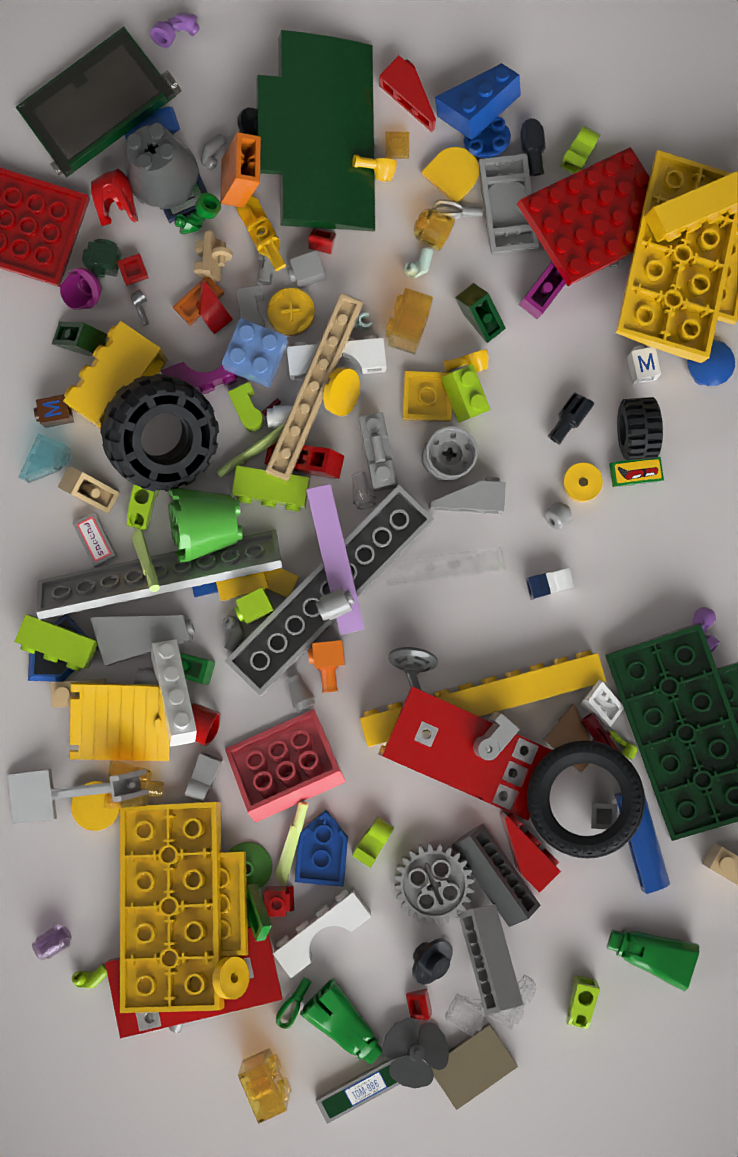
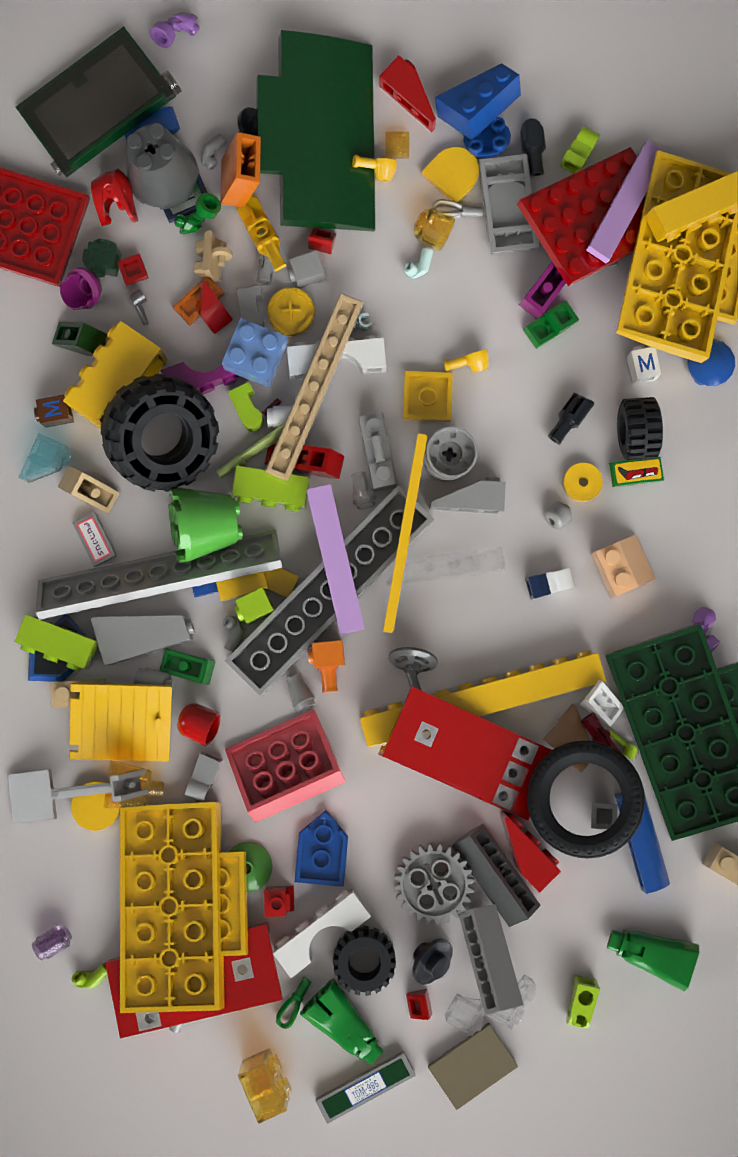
lime leg [127,485,159,530] -> none
yellowish green piece [132,528,160,592] -> none
white arch [151,639,197,747] -> none
yellow piece [212,956,249,999] -> none
green tile [247,883,272,941] -> none
yellowish green piece [276,801,309,886] -> none
light grey brick [316,588,355,621] -> none
yellow tile [323,367,360,417] -> none
lime leg [352,816,394,868] -> none
dark grey piece [382,1018,449,1089] -> none
clear yellow brick [386,288,433,355] -> none
lime brick [441,364,491,423] -> none
dark green slope [455,283,506,343] -> none
light grey leg [473,711,520,760] -> none
none -> black tyre [333,926,396,996]
none -> yellow tile [383,433,428,633]
none -> green slope [523,300,579,349]
none -> lavender tile [586,140,665,263]
none -> light nougat slope [591,534,656,598]

